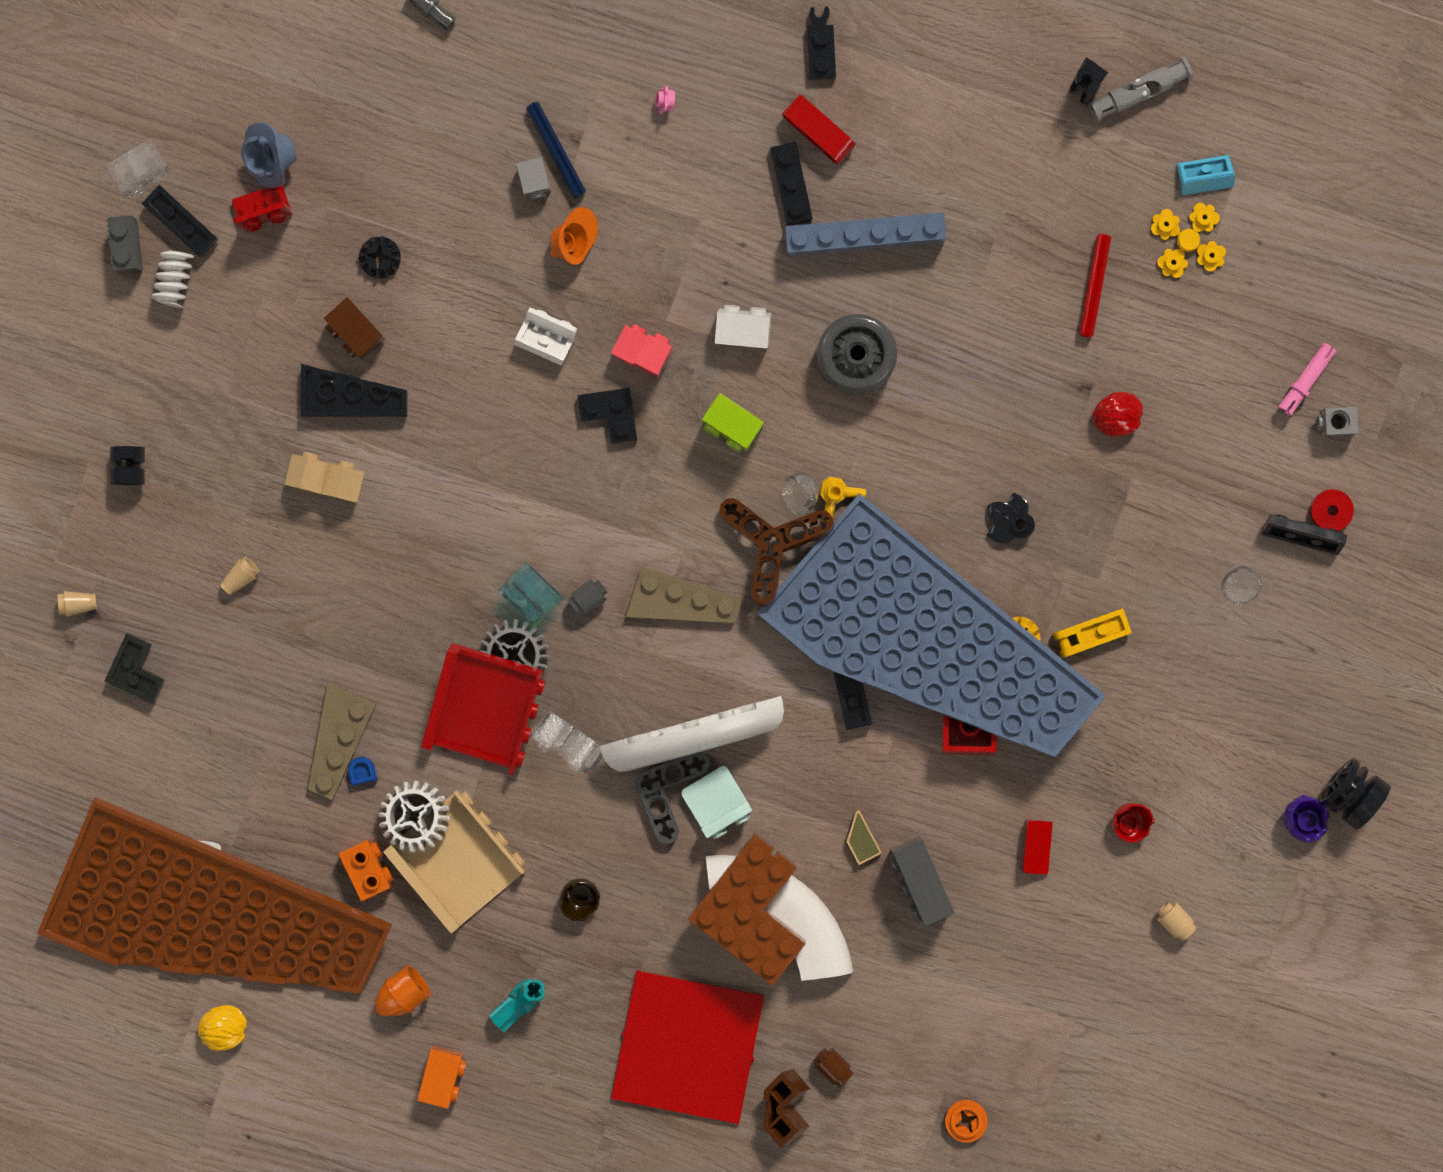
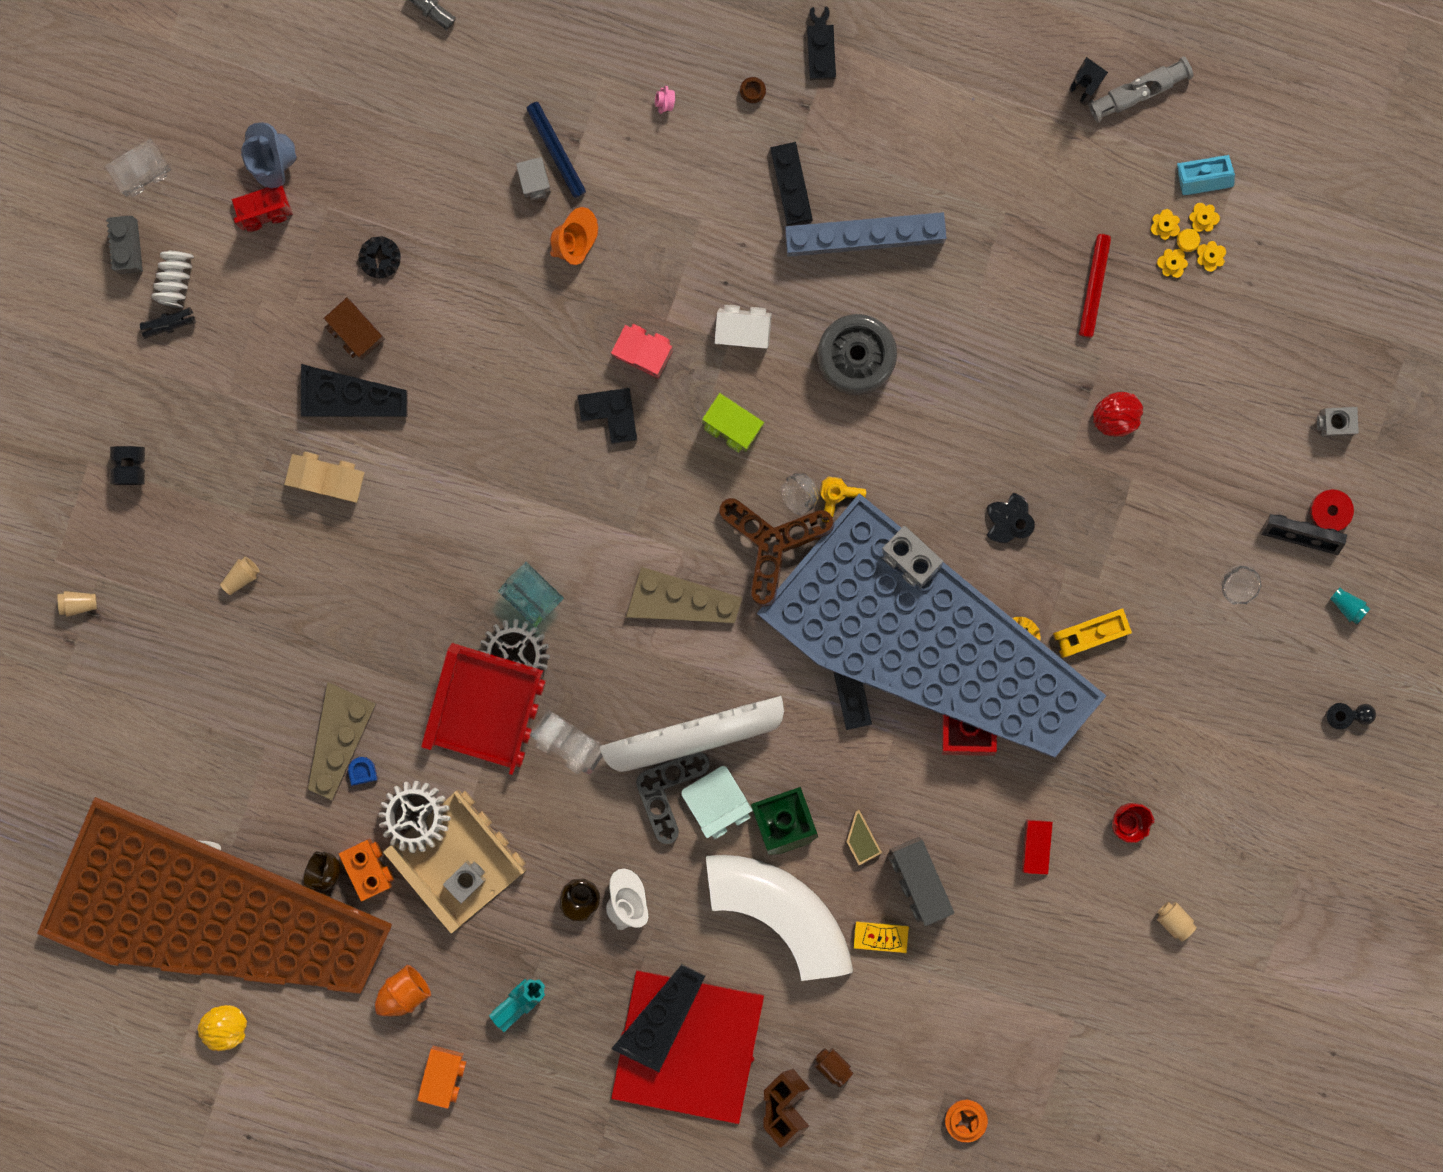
pearl dark grey plate [104,633,165,703] -> none
black plate [141,185,219,258] -> none
white bracket [514,308,577,366] -> none
dark grey brick [567,579,608,617] -> none
dark orange piece [688,832,806,986] -> none
red beam [781,94,856,165] -> none
bright pink pin [1278,343,1337,416] -> none
dark purple hair [1283,795,1329,843] -> none
black wheel [1319,758,1391,830] -> none
none -> black pin [140,307,196,339]
none -> dark brown hair [303,851,340,892]
none -> light grey brick [443,861,486,903]
none -> white piece [606,869,649,930]
none -> black wing [611,964,706,1072]
none -> reddish brown plate [740,77,766,104]
none -> dark green slope [751,787,818,855]
none -> yellow tile [853,921,909,953]
none -> light grey brick [882,525,943,588]
none -> black plate [1326,703,1376,729]
none -> teal cone [1330,588,1370,625]

